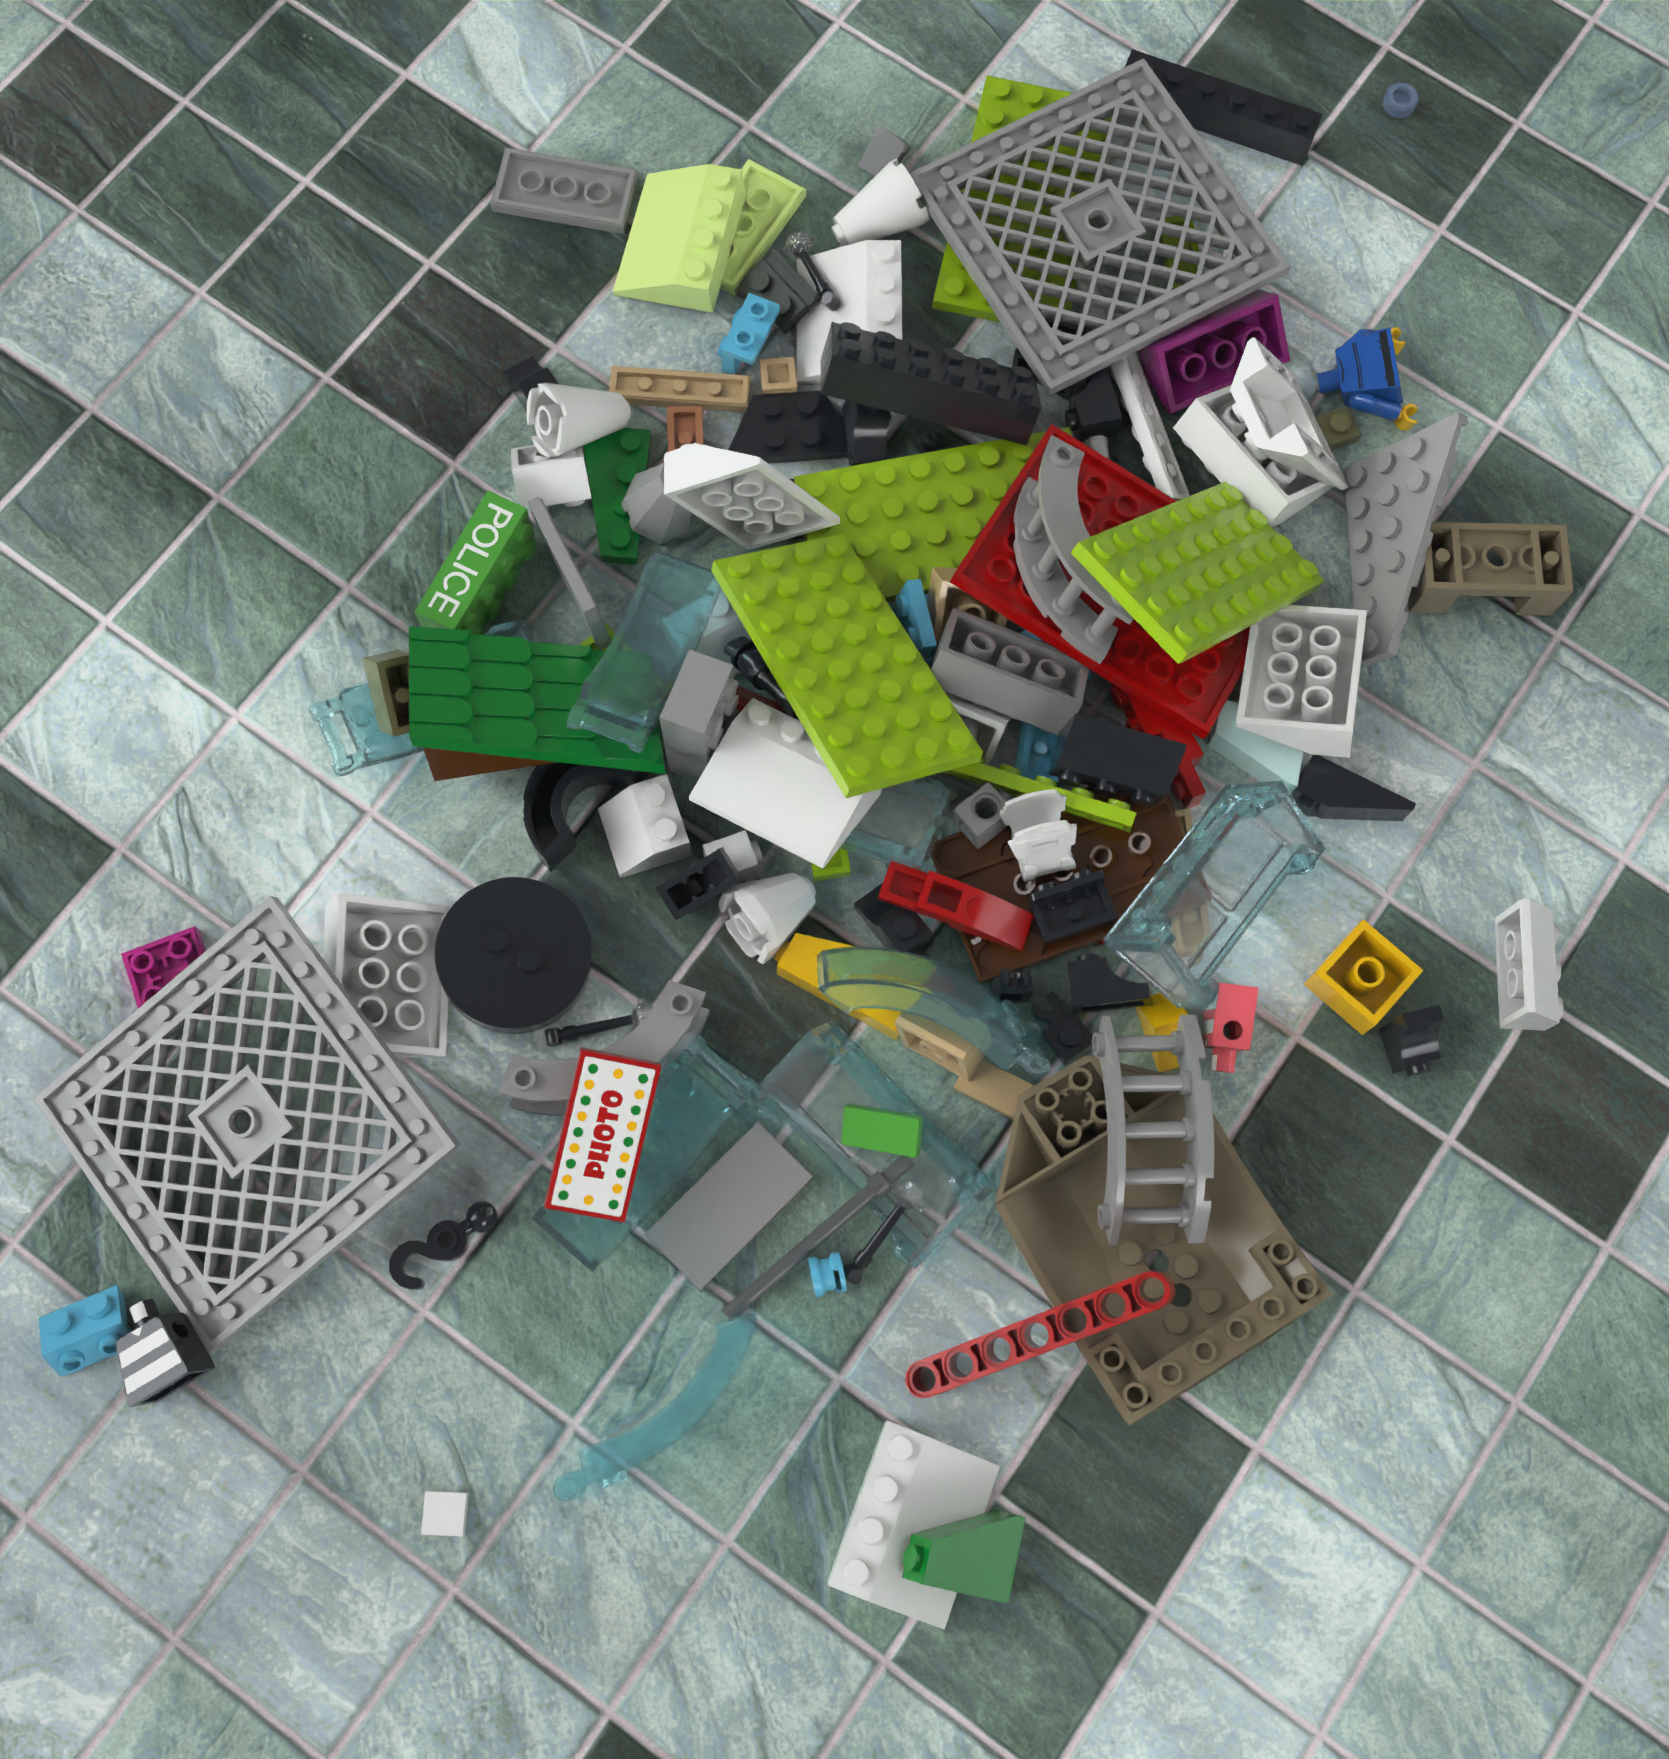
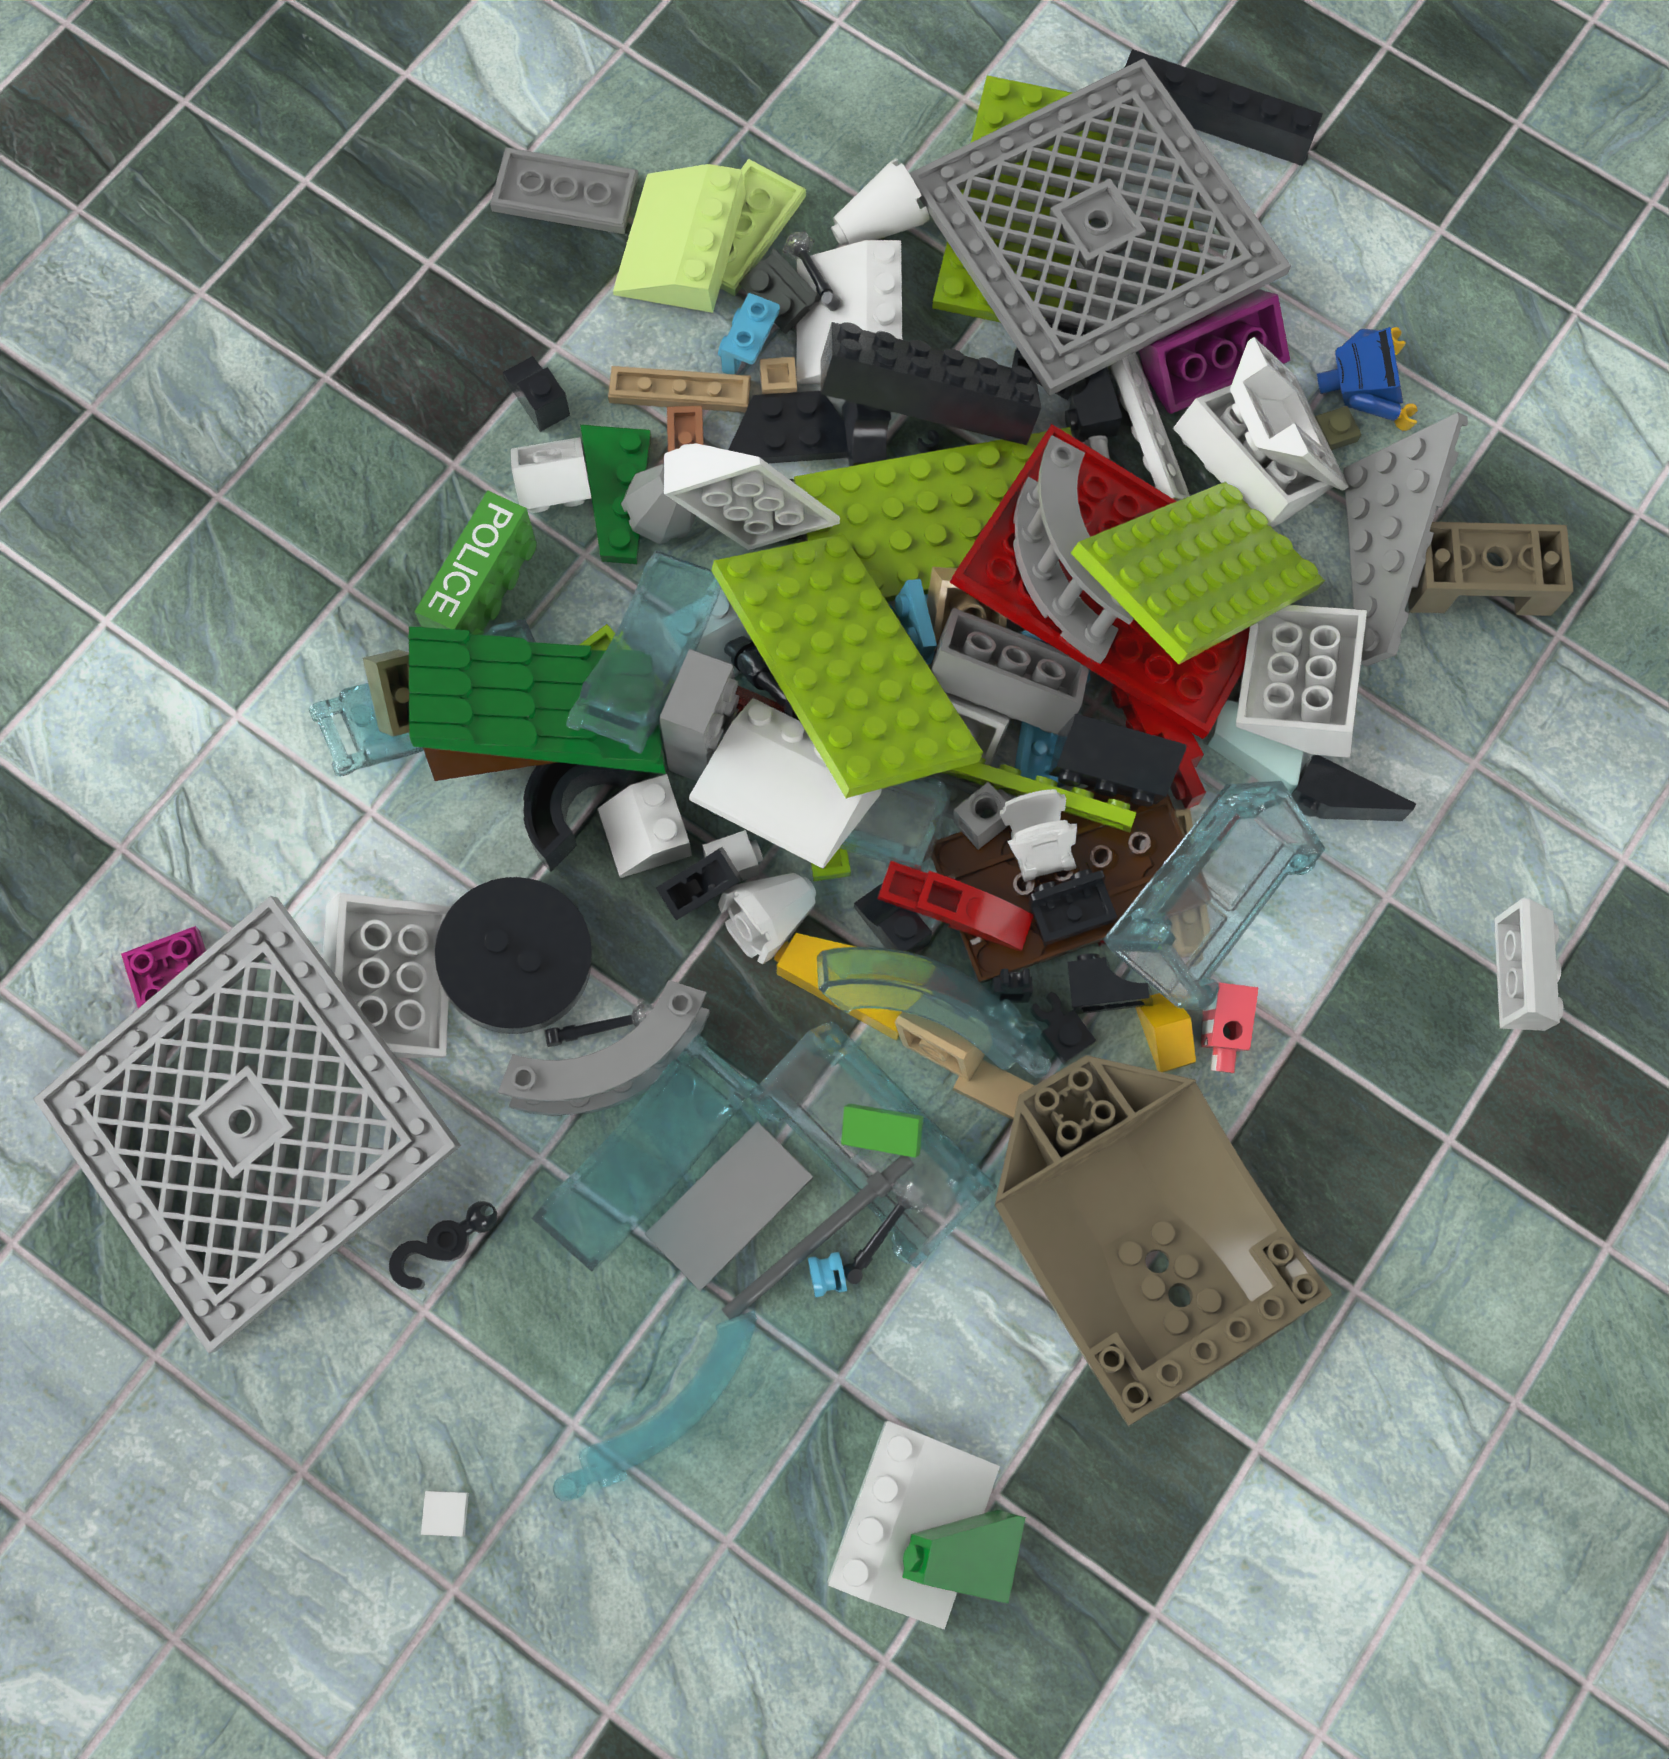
medium azure bracket [39,1285,133,1376] -> none
black torso [116,1299,215,1407] -> none
white cone [527,383,631,457] -> none
light grey tile [527,496,611,650] -> none
tile [544,1047,662,1223] -> none
tile [857,126,911,177] -> none
red beam [905,1270,1175,1399] -> none
light grey fence [1092,1015,1214,1246] -> none
yellow brick [1303,919,1424,1035] -> none
black arch [1379,1005,1444,1077] -> none
sand blue tile [1383,83,1419,118] -> none

